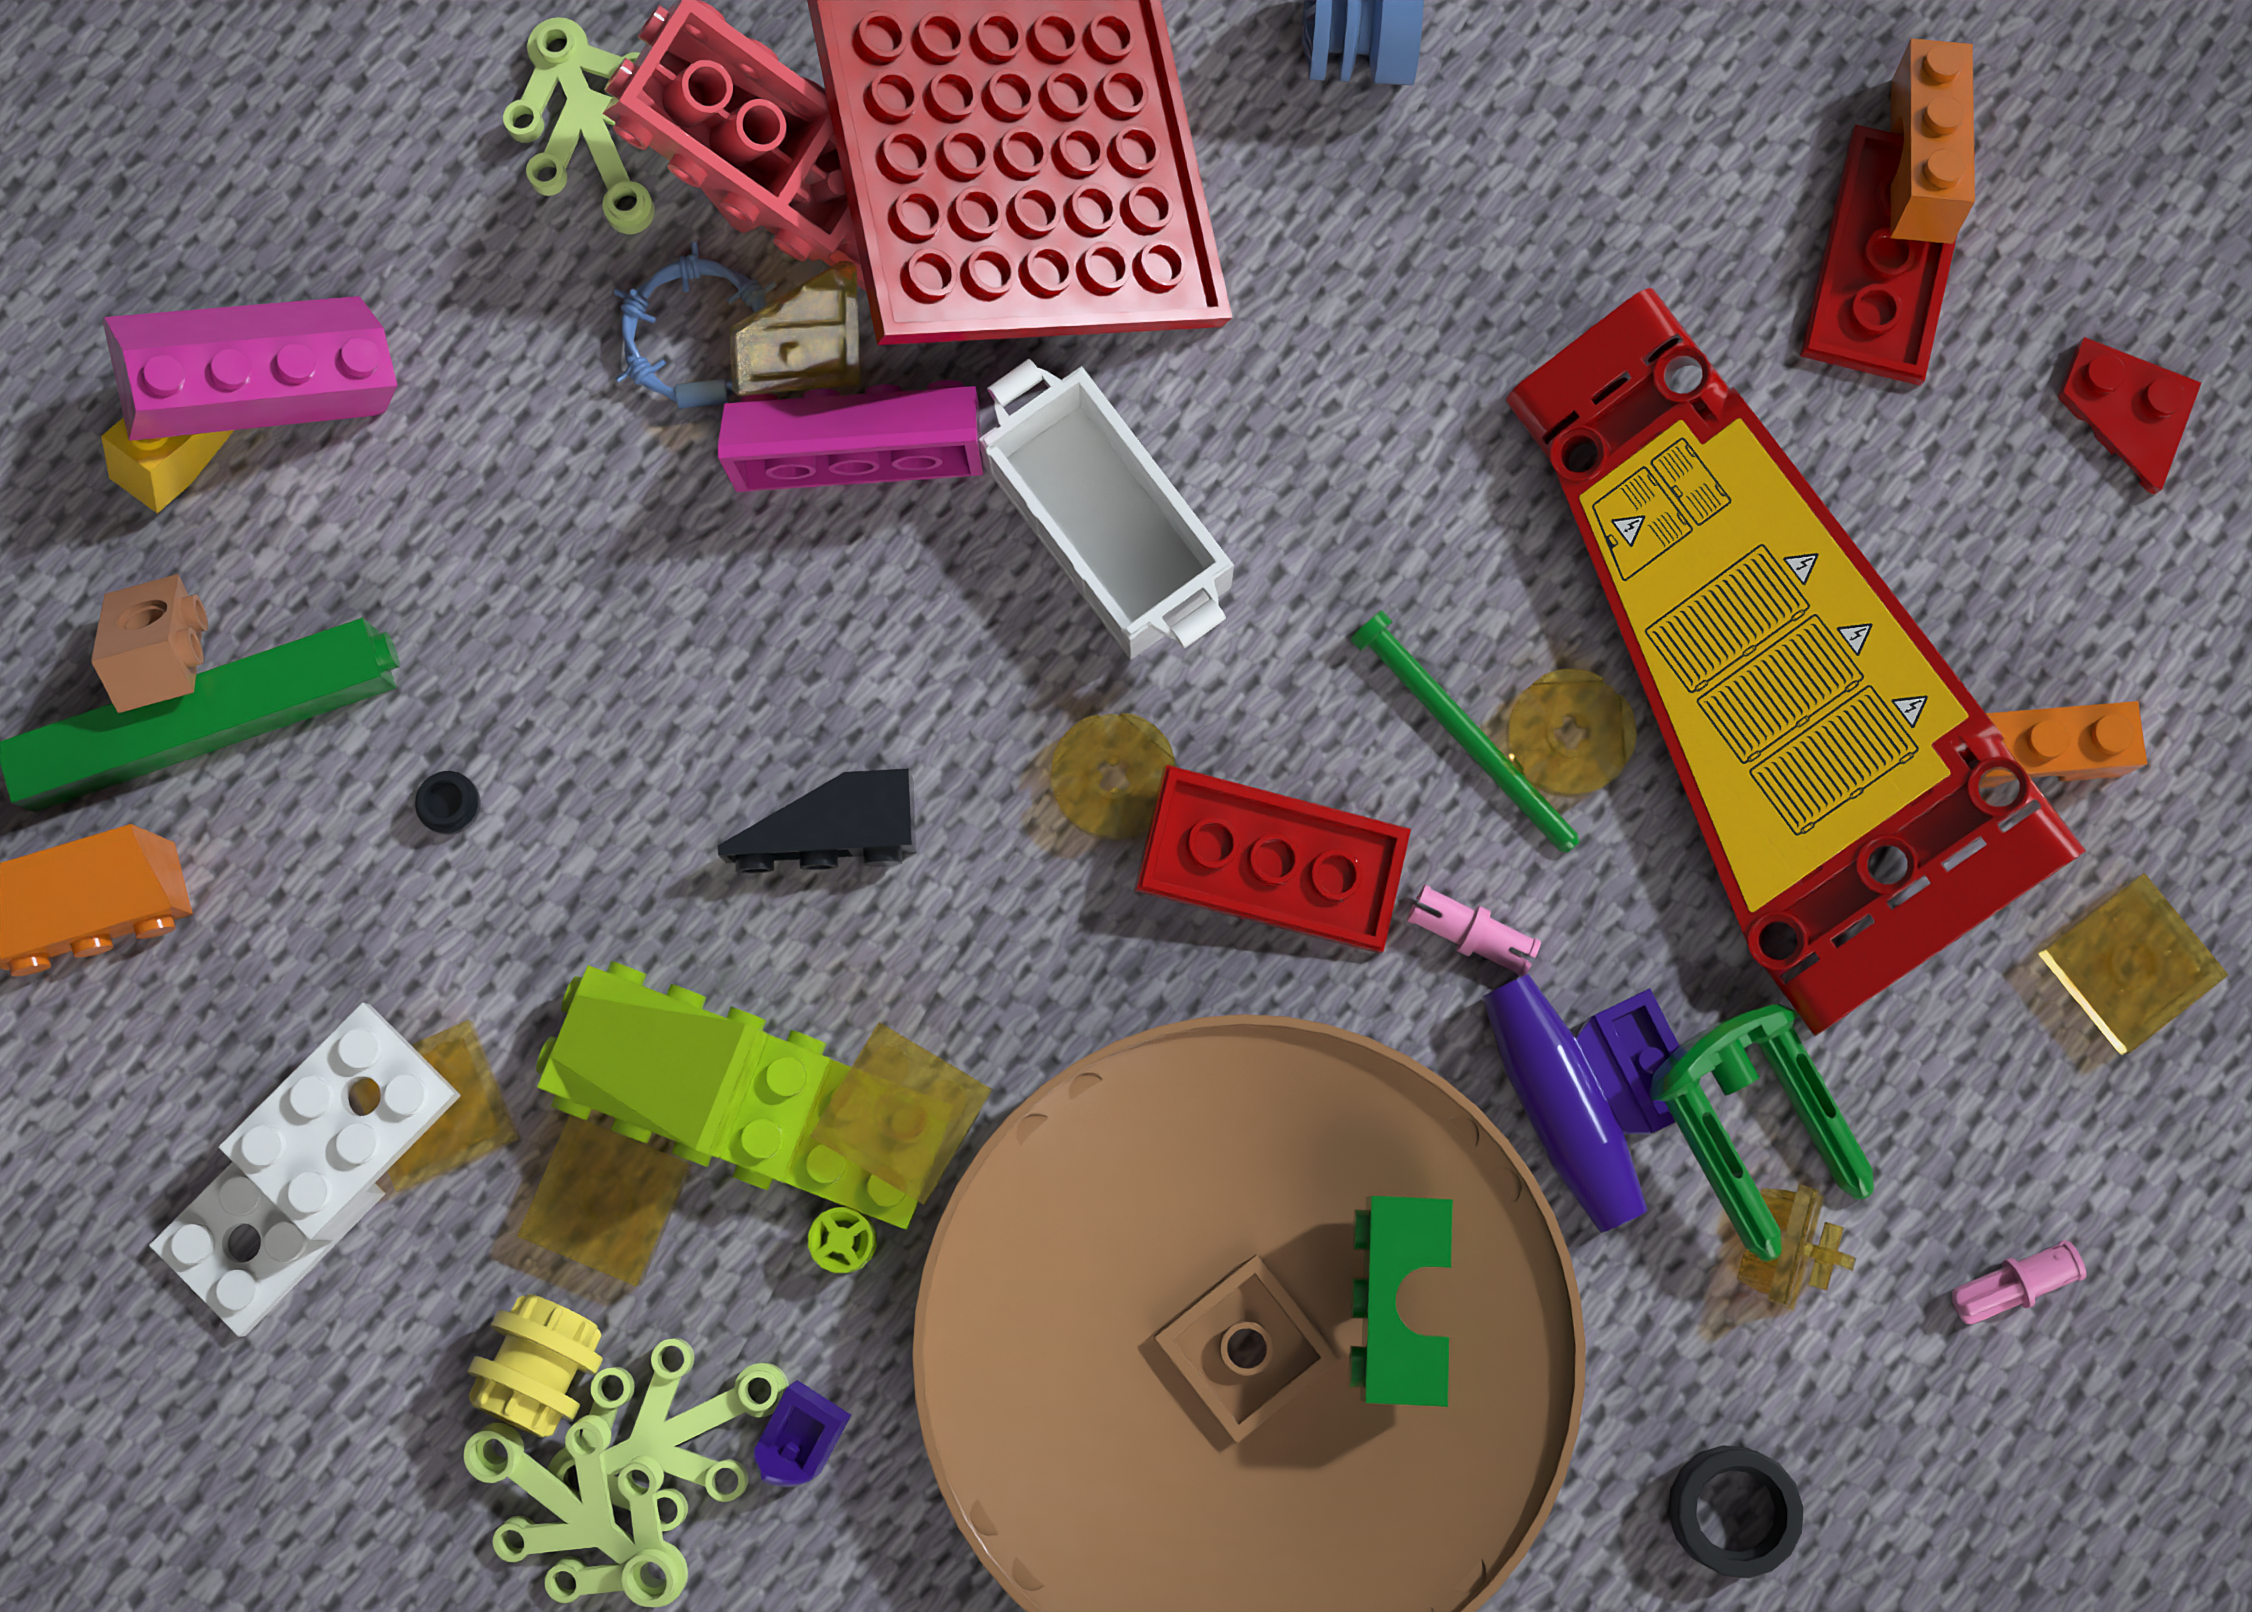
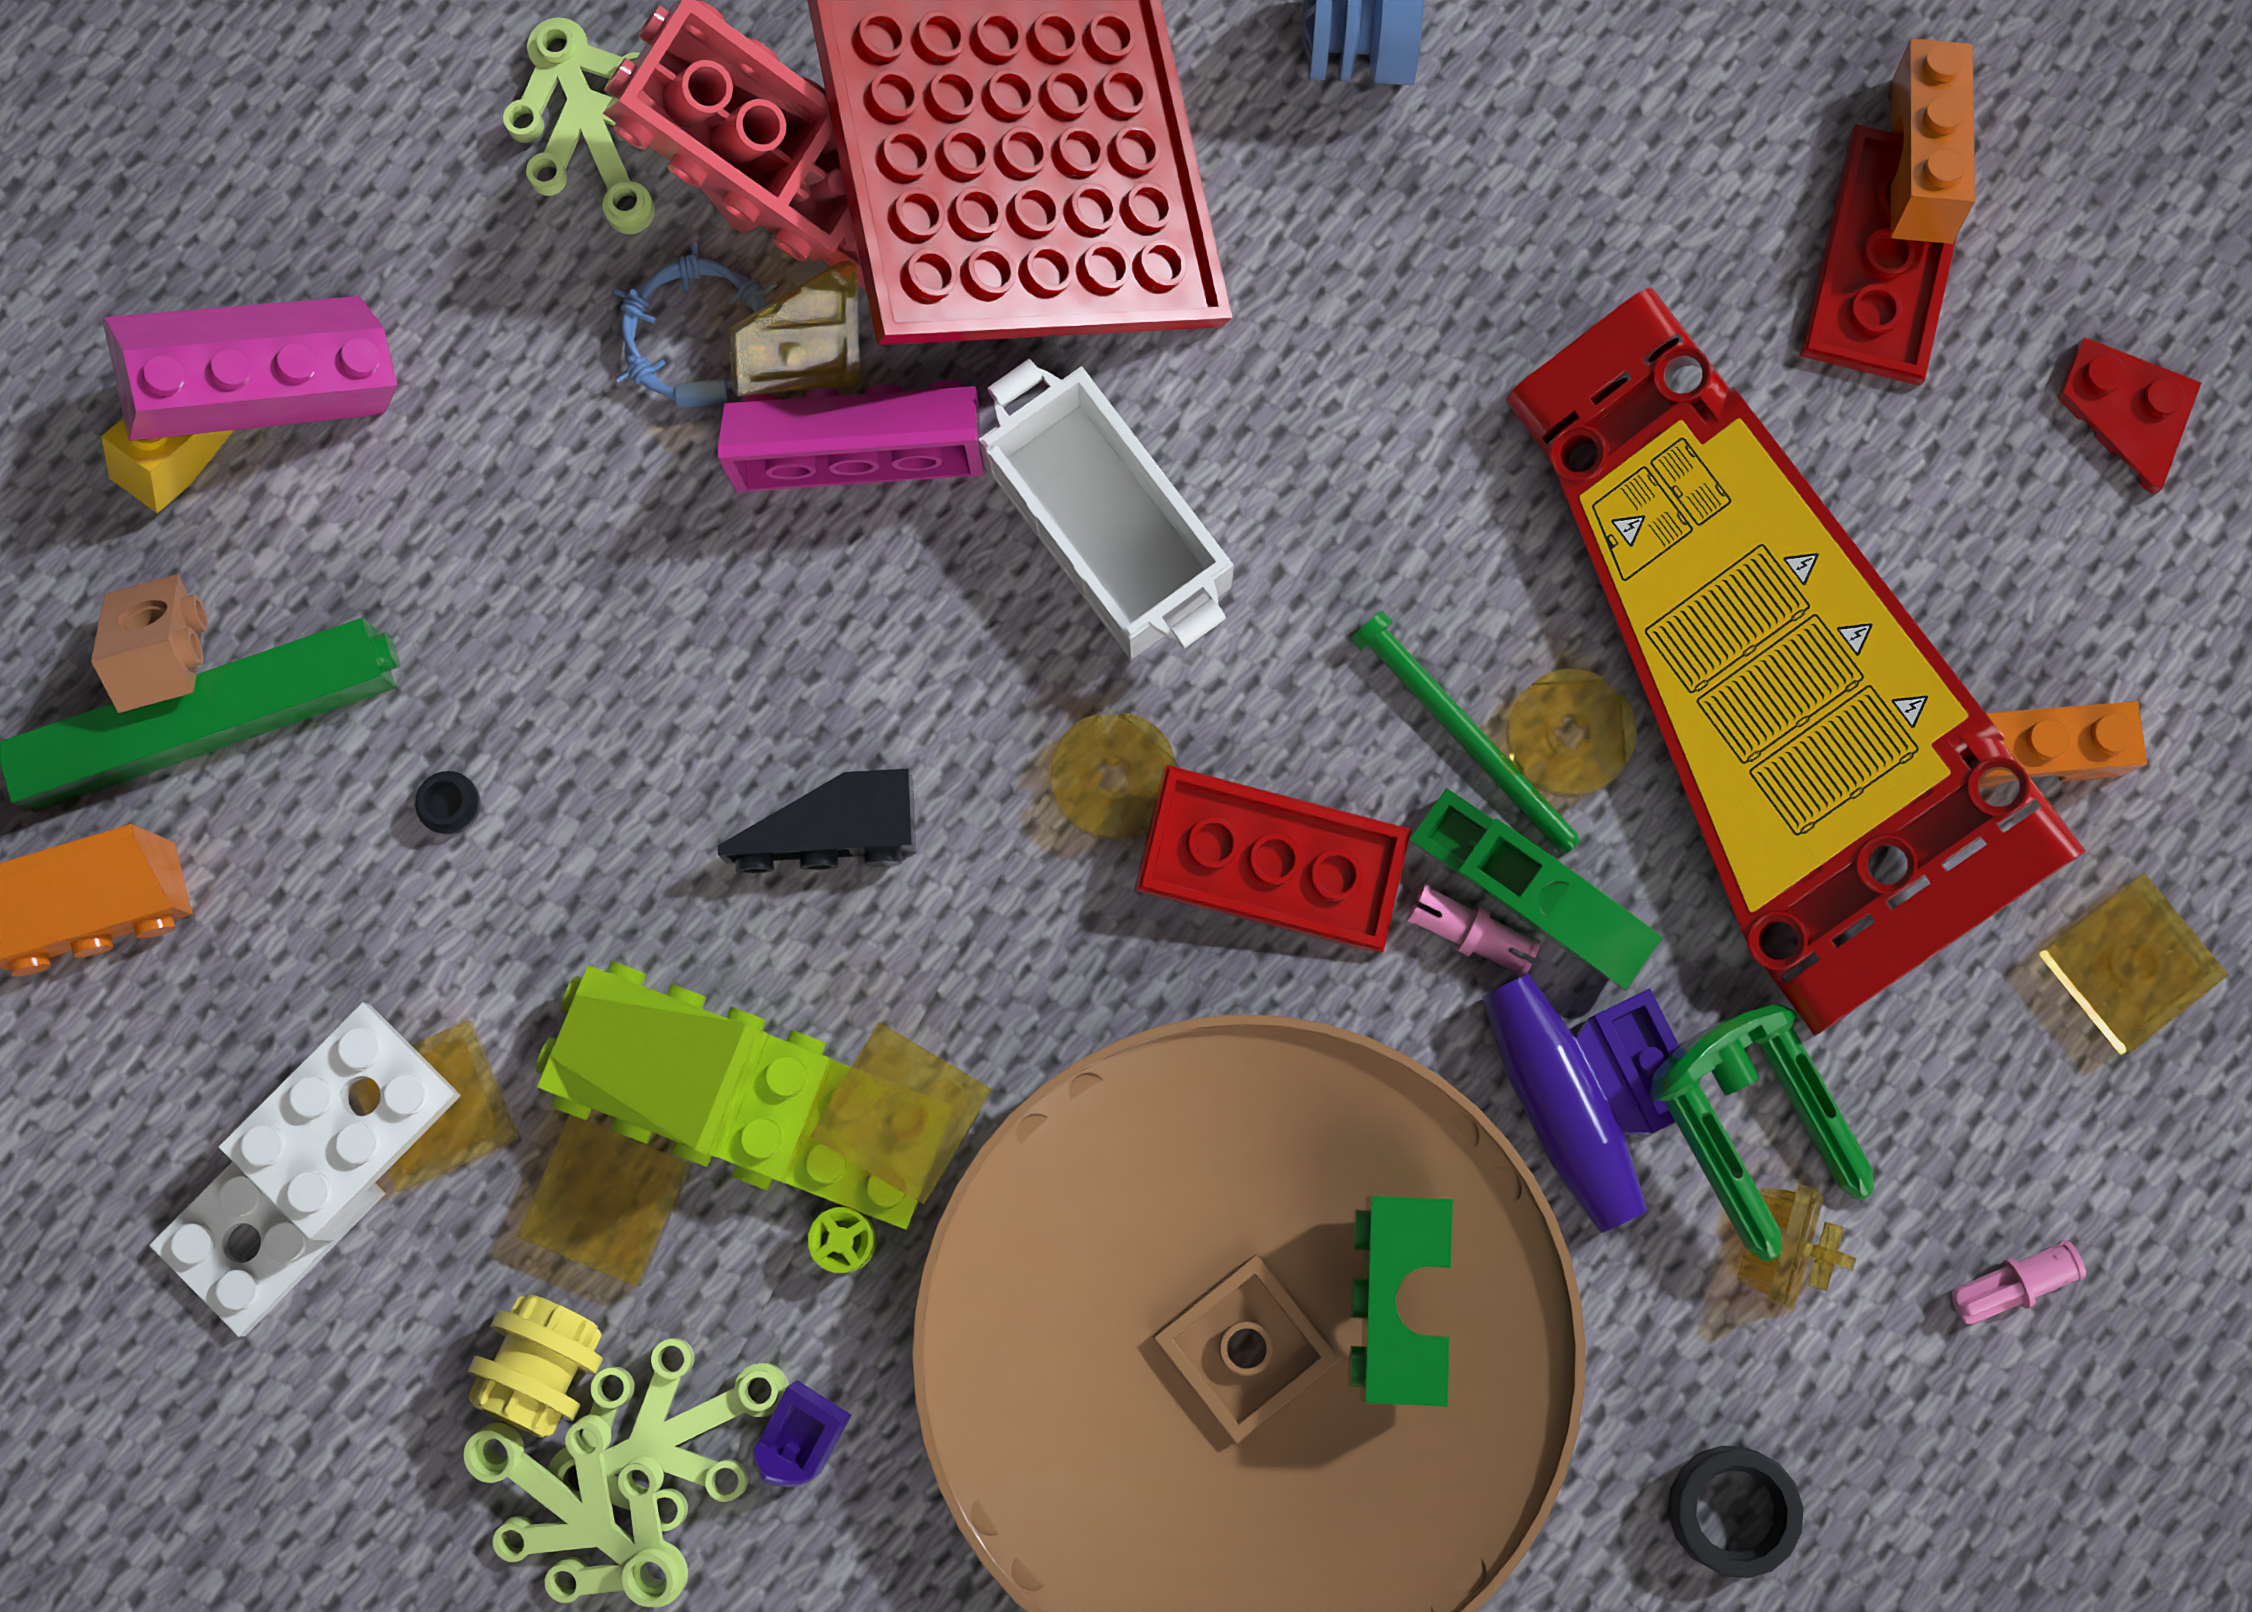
none -> green slope [1409,788,1663,991]

